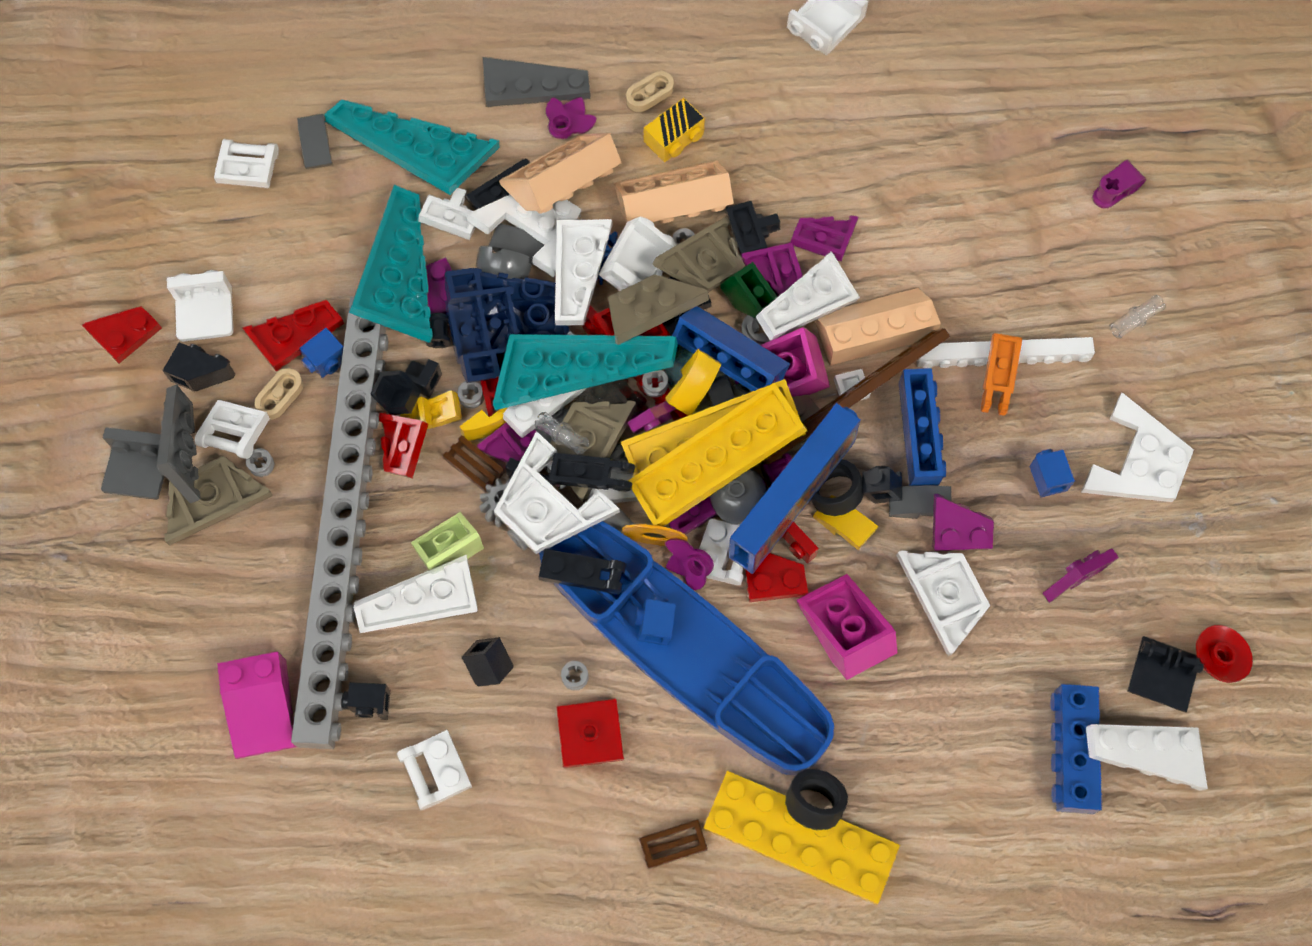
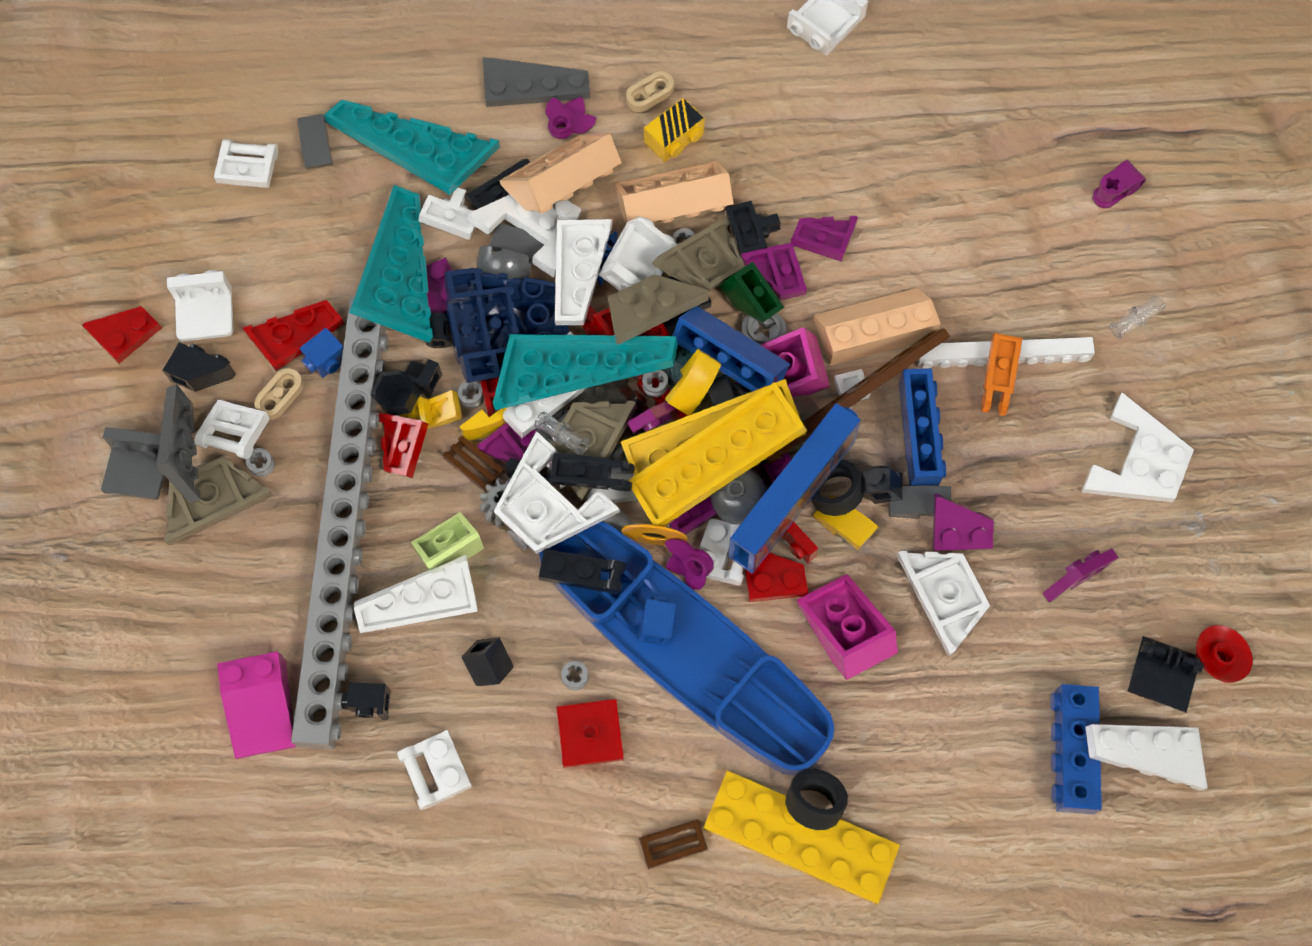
white wing [756,251,860,341] -> none
blue brick [1029,449,1075,498] -> none

